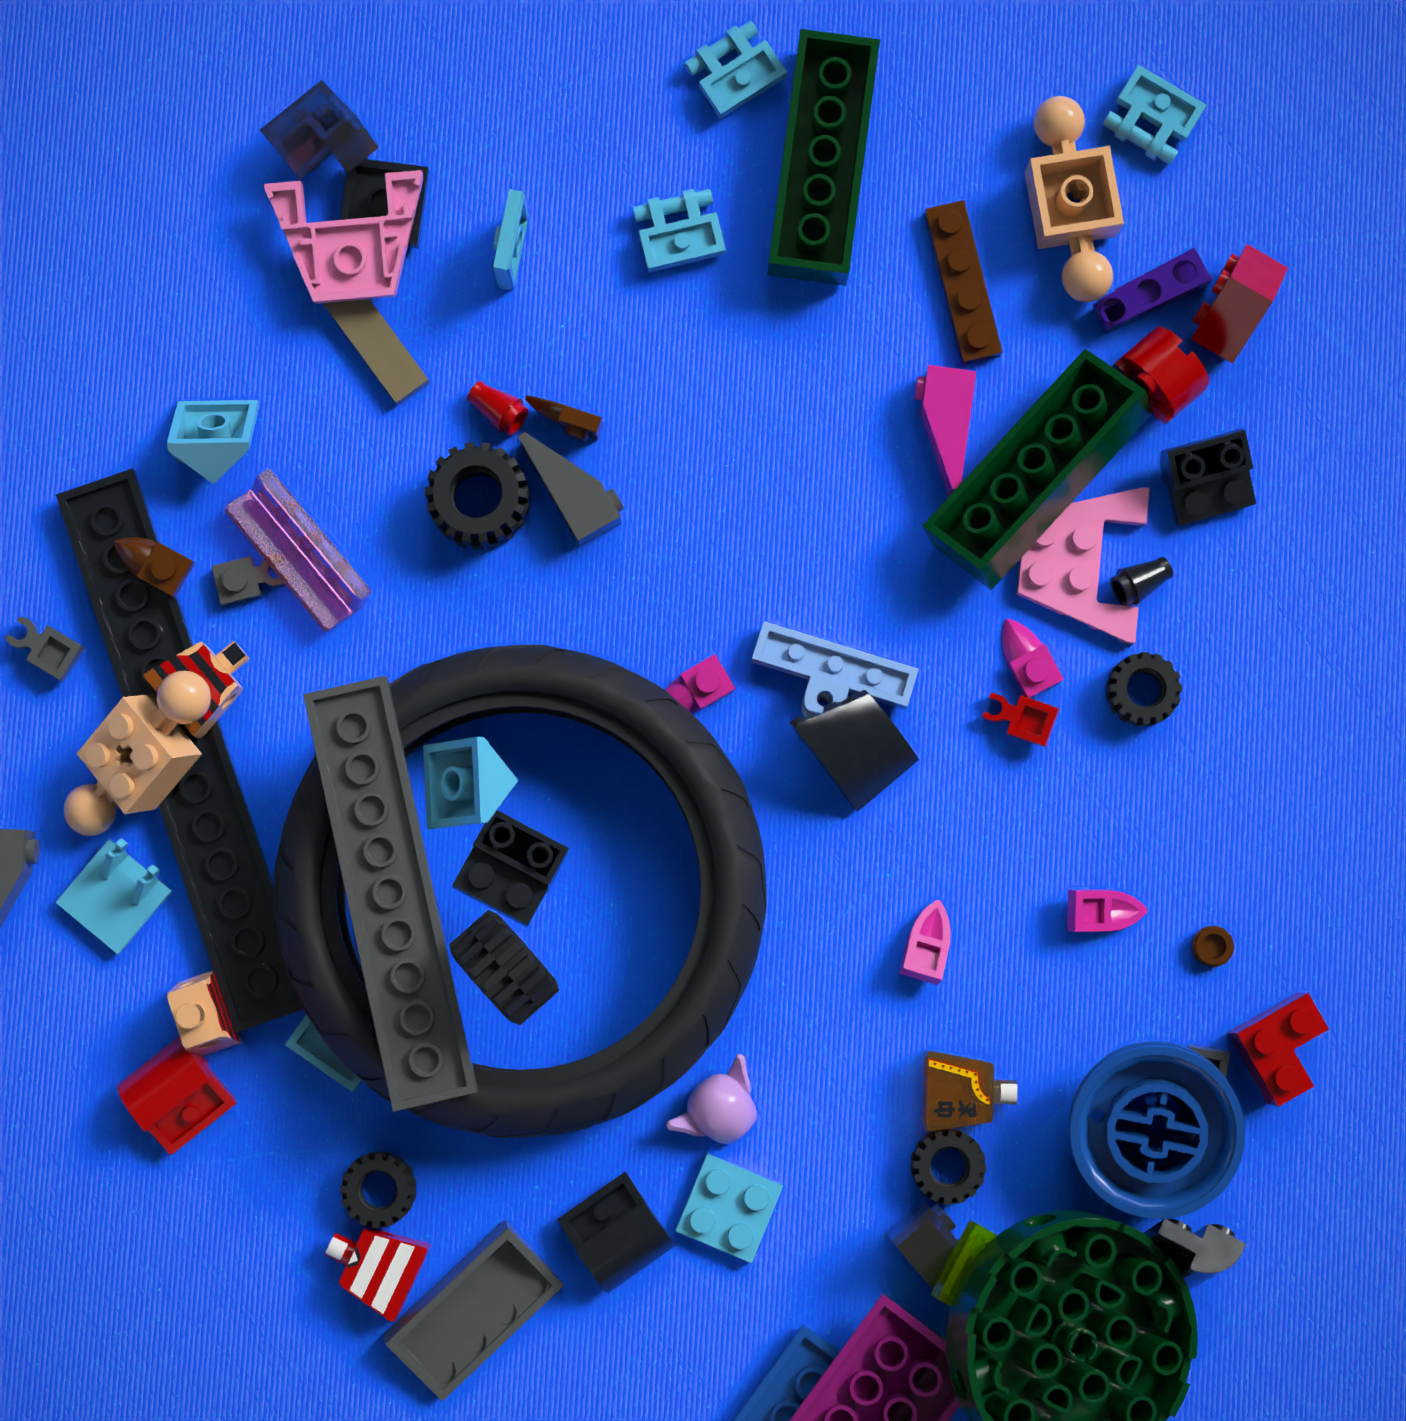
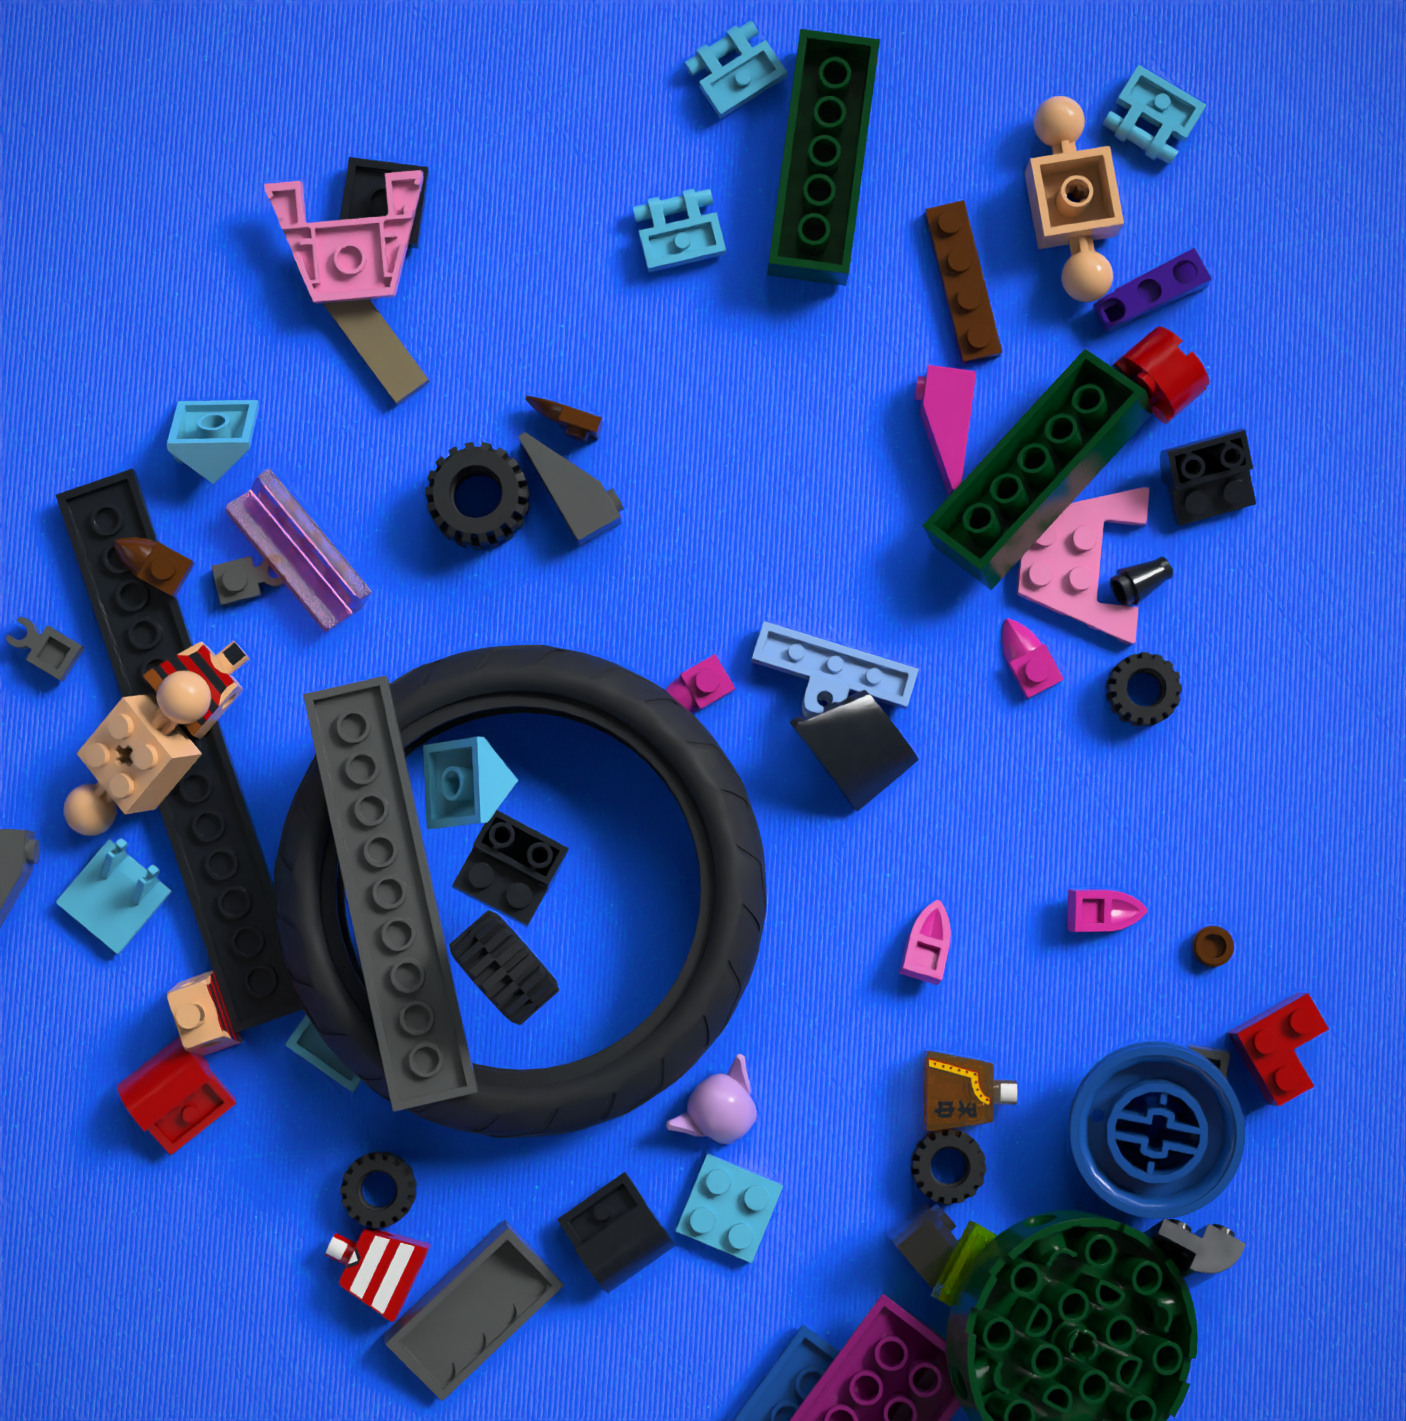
clear smoke brick [260,80,379,180] -> none
red cone [467,381,528,435] -> none
medium azure plate [493,189,529,291] -> none
red plate [982,692,1060,748] -> none
brick [1191,244,1288,363] -> none

